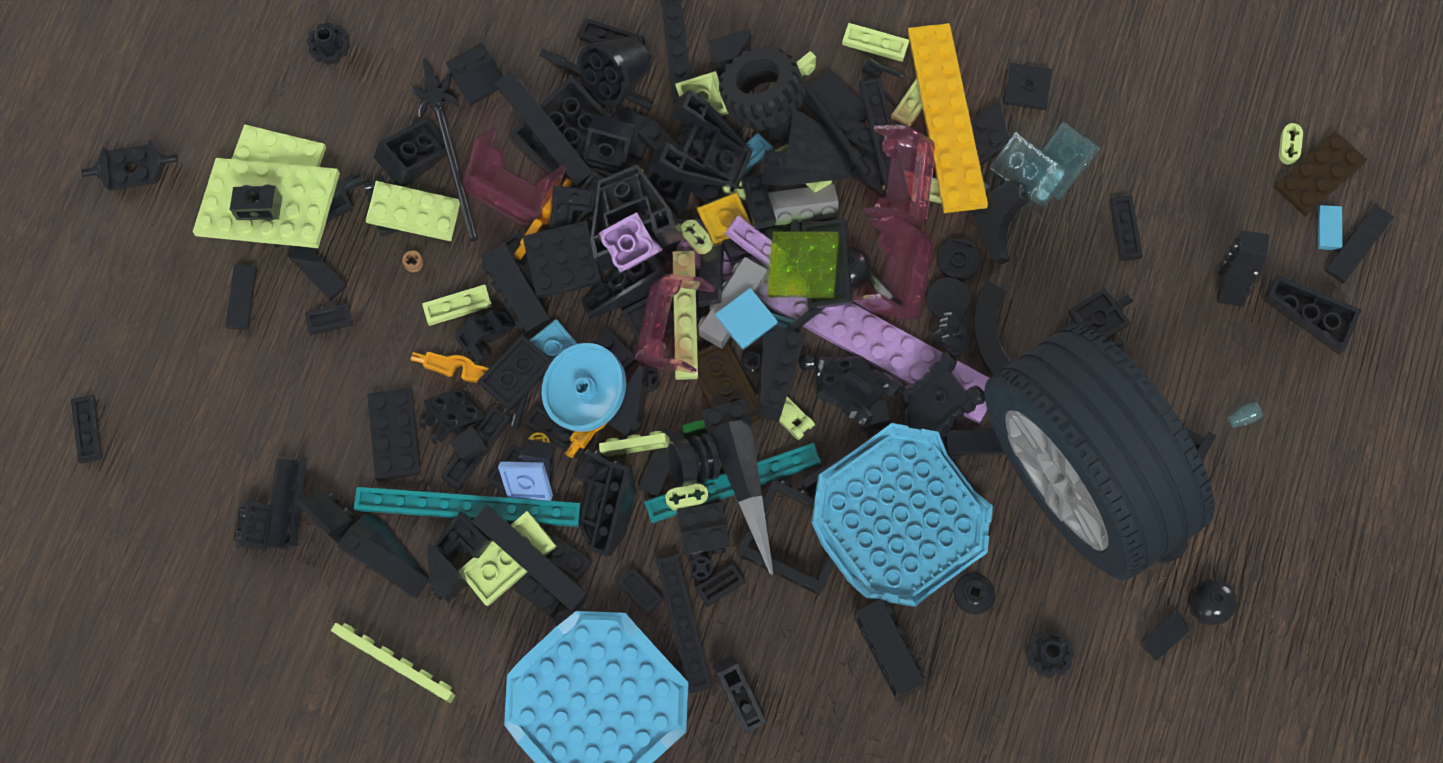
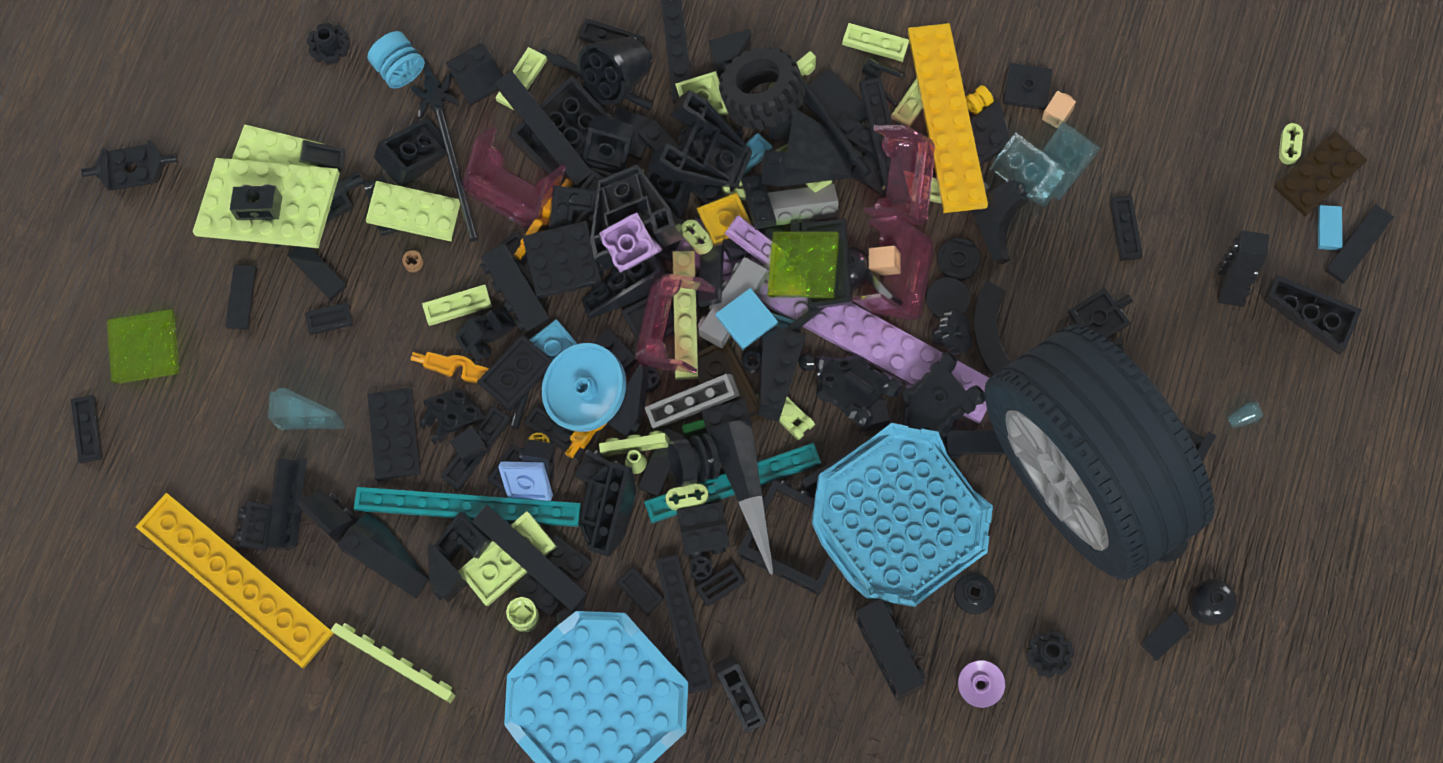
none -> clear neon green plate [107,309,179,384]
none -> yellow plate [136,493,334,669]
none -> clear light blue slope [268,388,345,430]
none -> black tile [299,140,345,171]
none -> medium azure wheel [367,31,425,89]
none -> yellowish green plate [495,47,547,111]
none -> yellowish green wheel [506,597,540,632]
none -> yellowish green cone [625,450,647,474]
none -> light grey brick [645,374,740,429]
none -> light nougat brick [868,246,901,276]
none -> lavender dish [958,661,1005,708]
none -> yellow wheel [965,85,994,115]
none -> light nougat brick [1042,91,1076,130]

